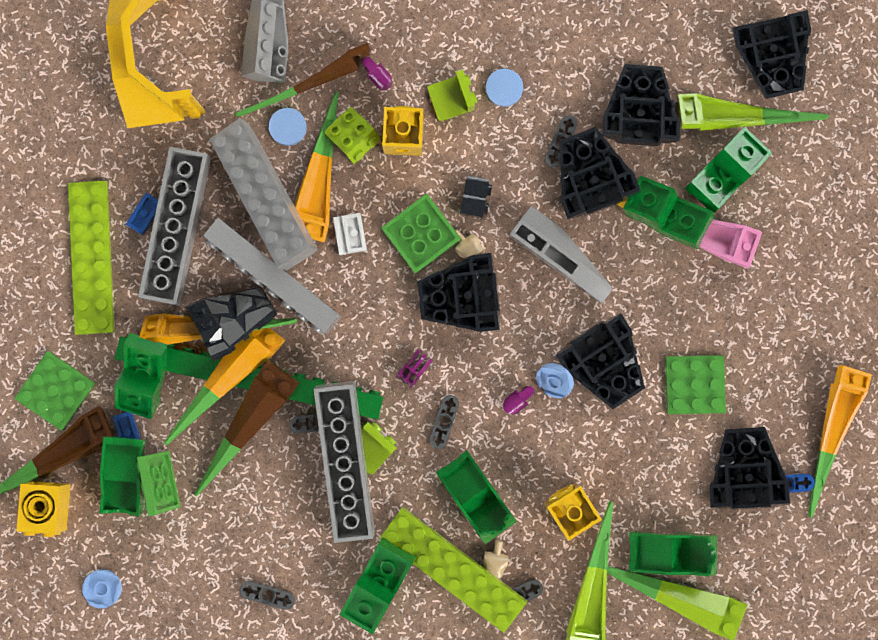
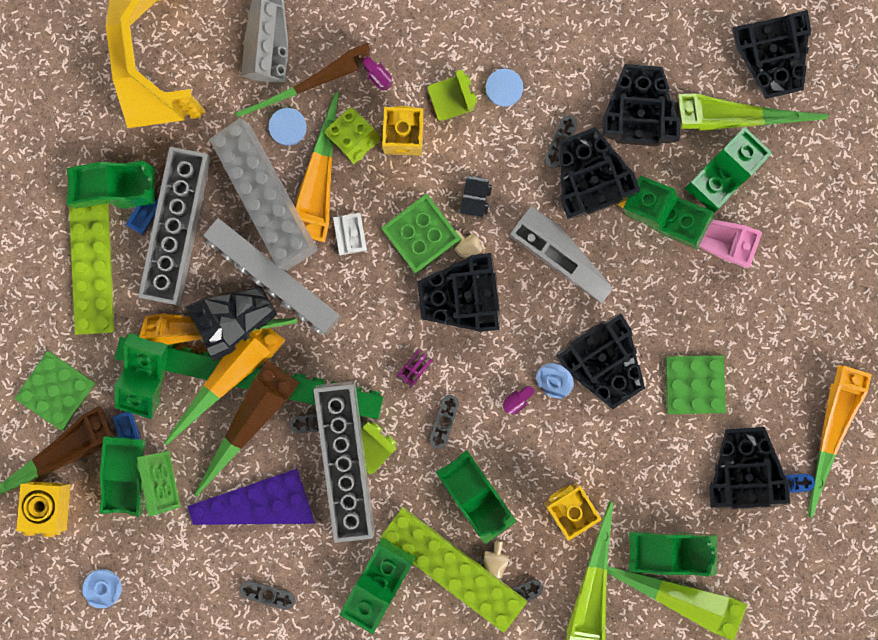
none -> green piece [66,161,155,209]
none -> dark purple wing [187,469,316,525]

